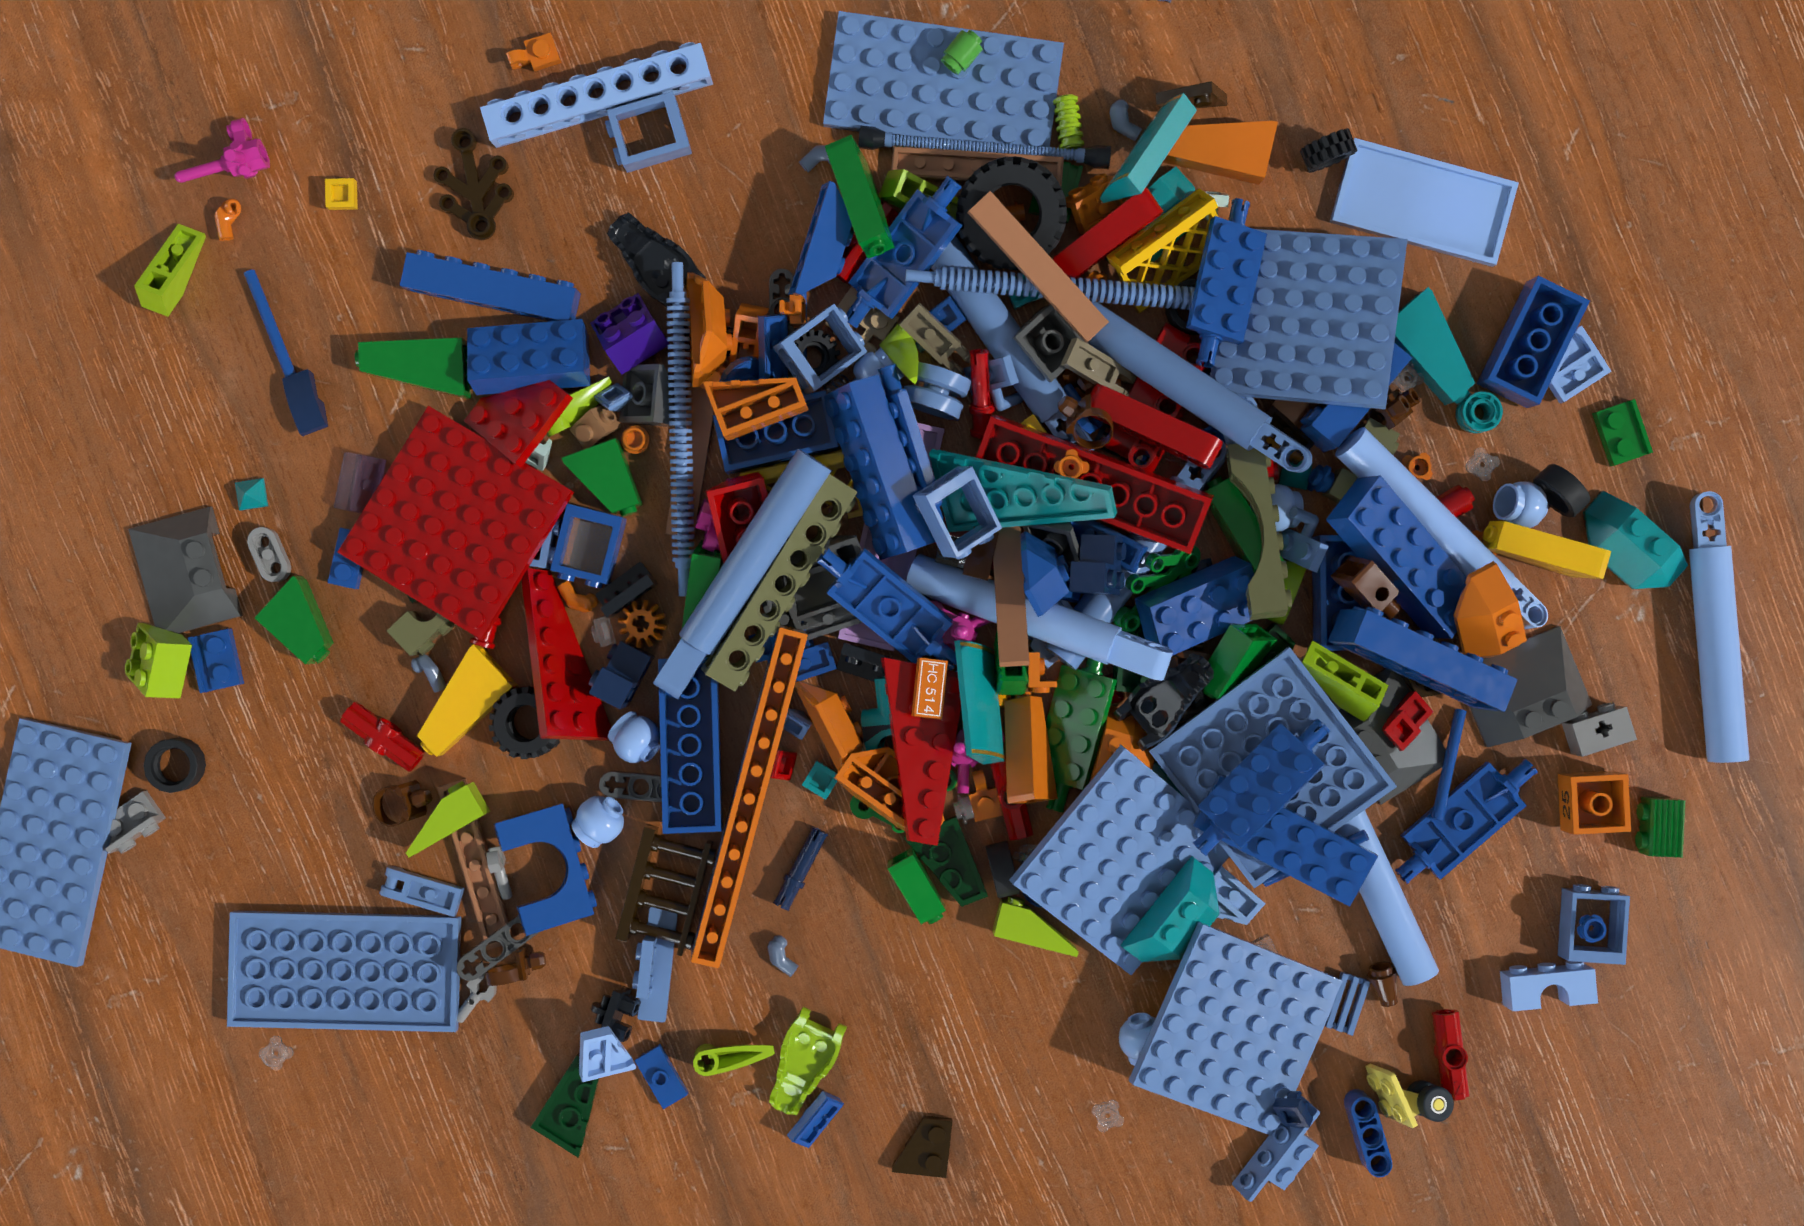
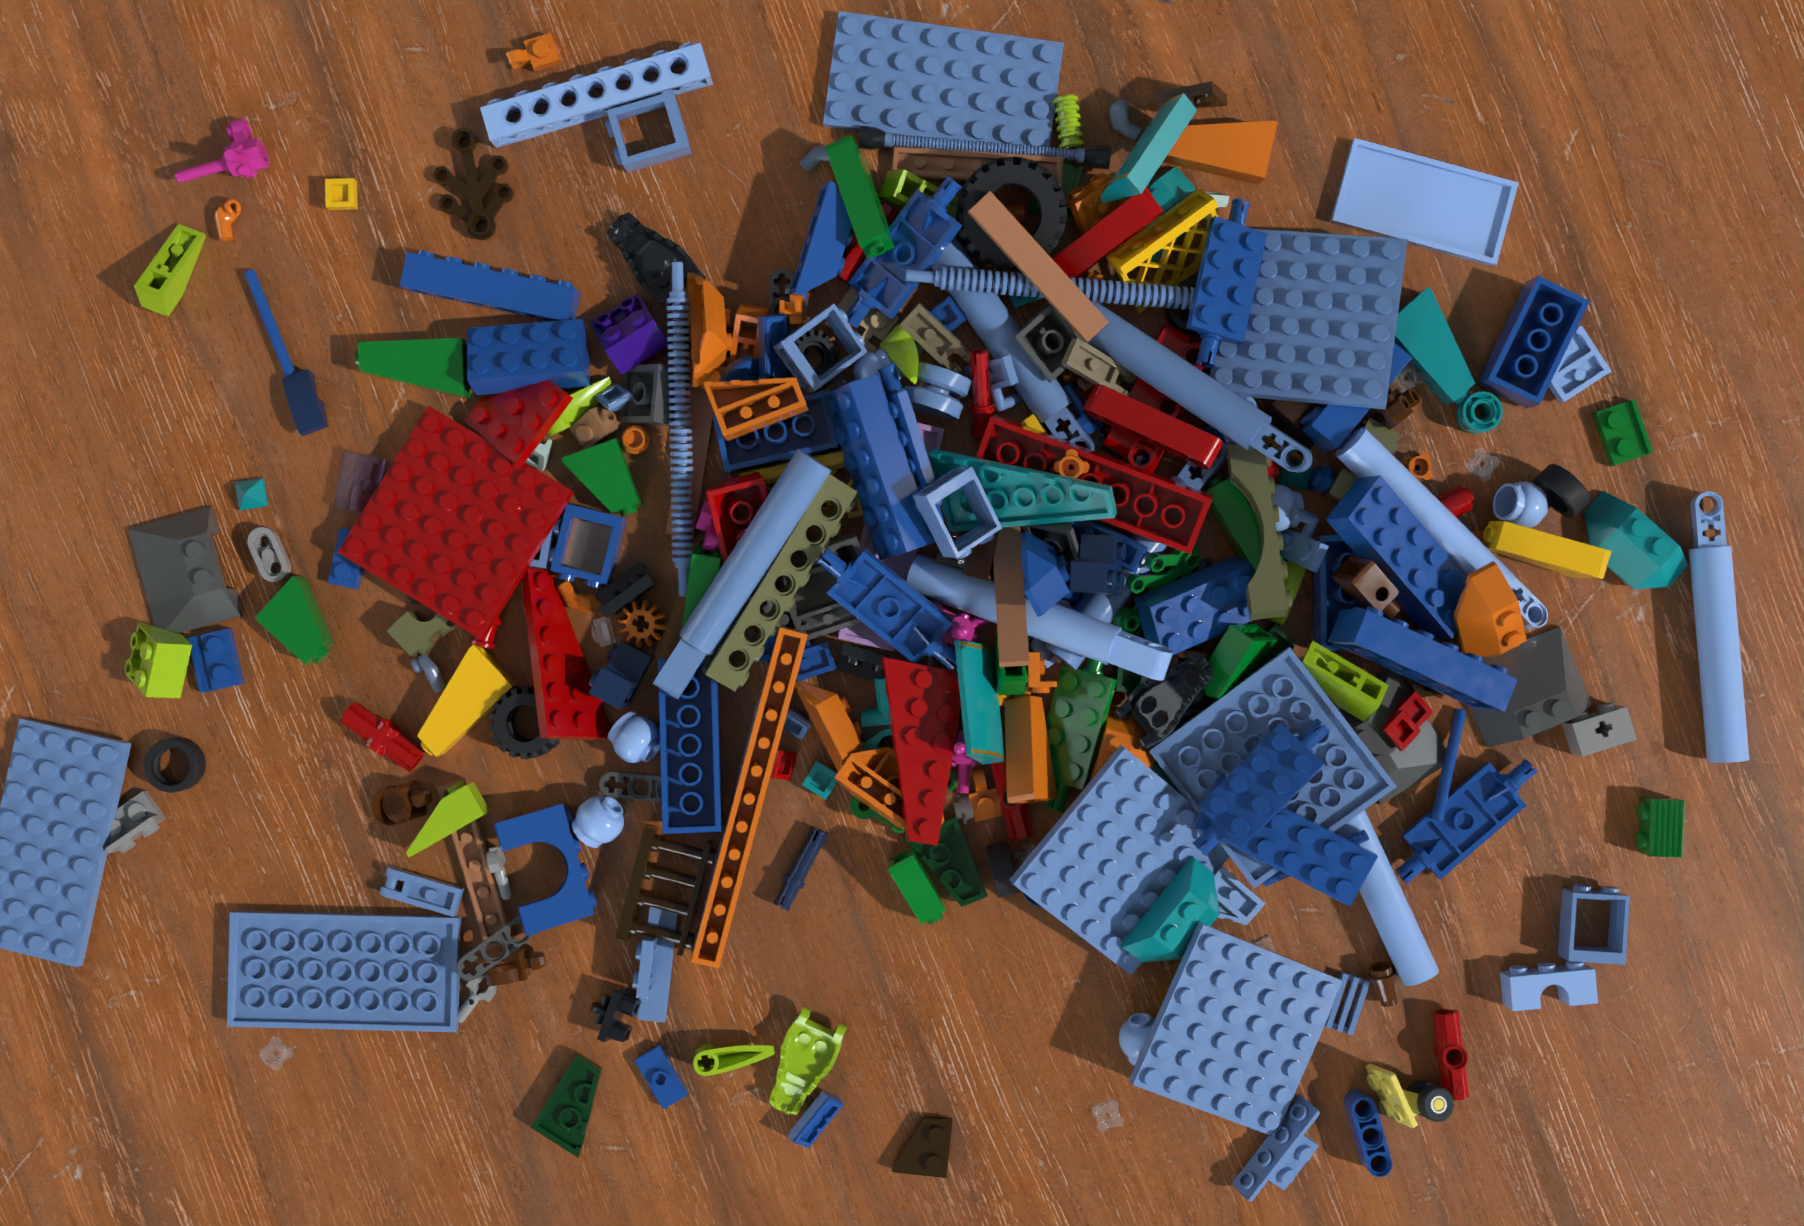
light blue wing [579,1026,636,1082] -> none
sand blue arm [768,935,799,977] -> none
orange tile [911,658,948,720] -> none
bright green brick [941,30,983,75] -> none
lime slope [992,896,1079,957] -> none
reddish brown piece [1058,394,1113,449] -> none
dark blue tile [1272,1091,1313,1128] -> none
black tyre [1300,128,1358,173] -> none
orange brick [1558,771,1631,835] -> none
blue plate [1577,914,1607,943] -> none

